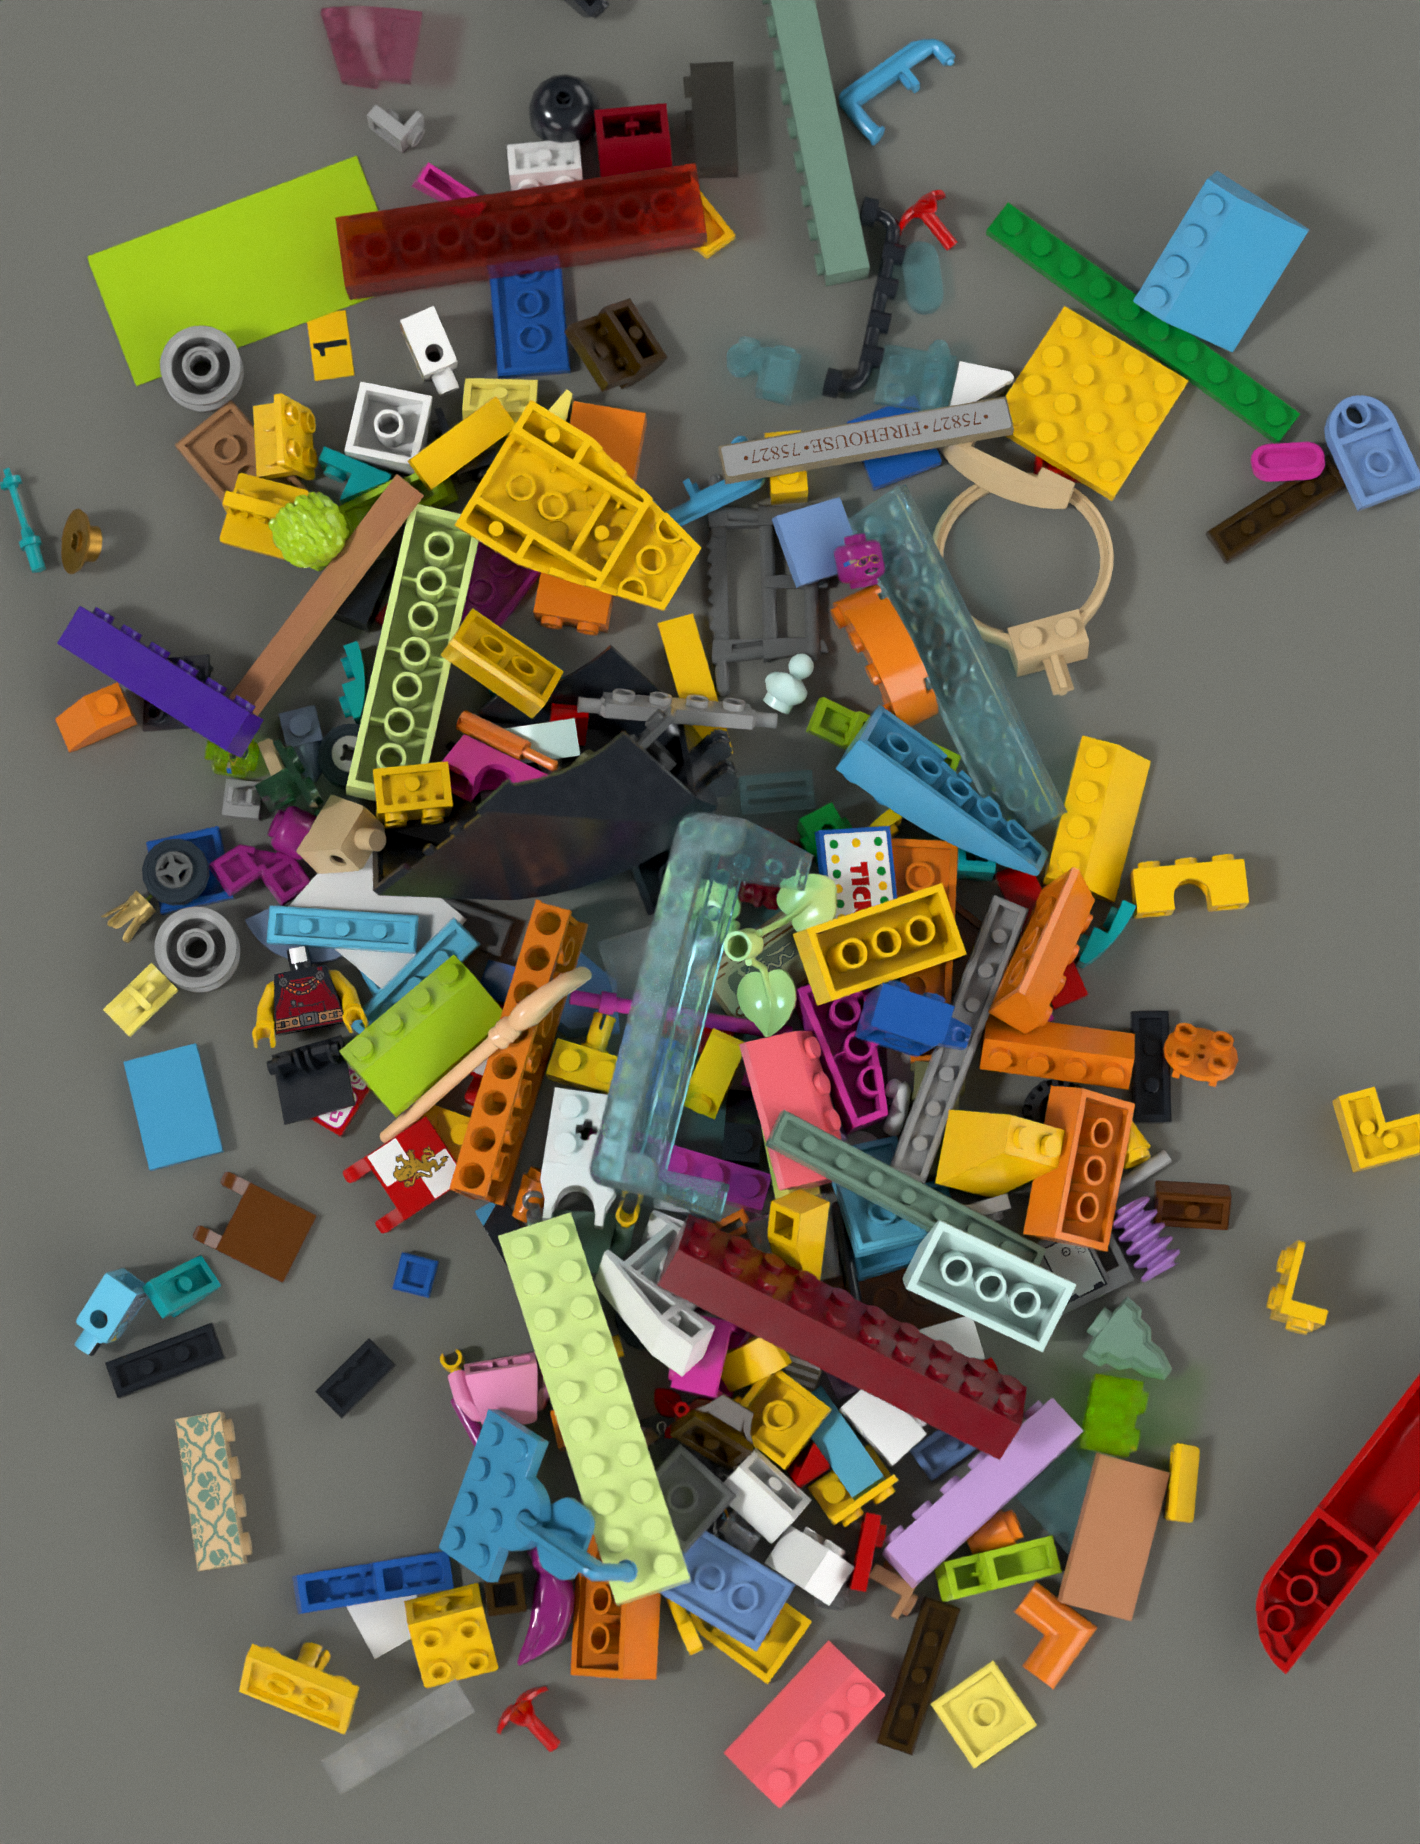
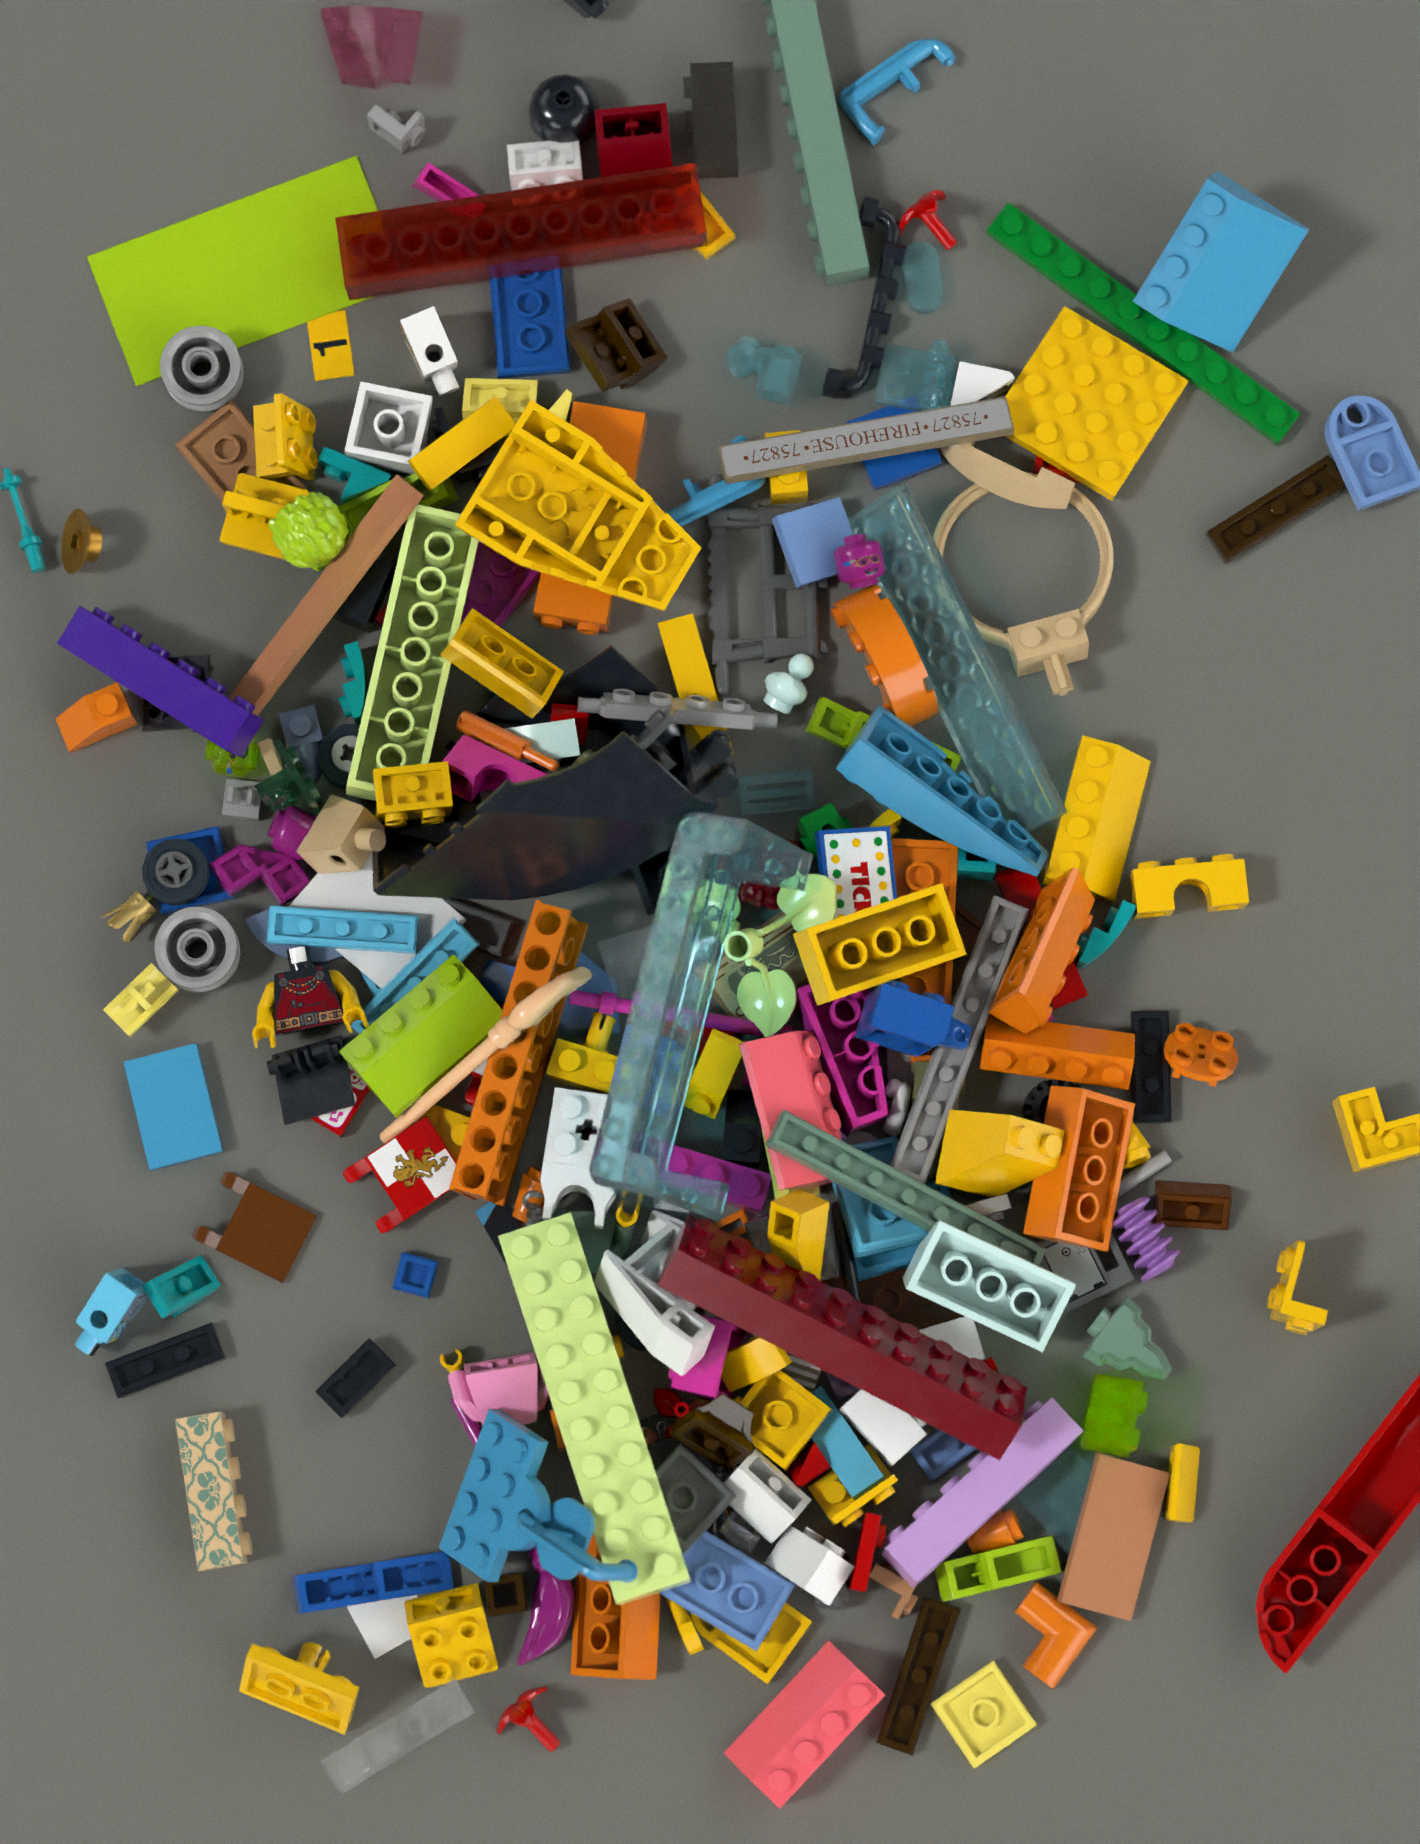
dark pink tile [1251,442,1325,482] -> none

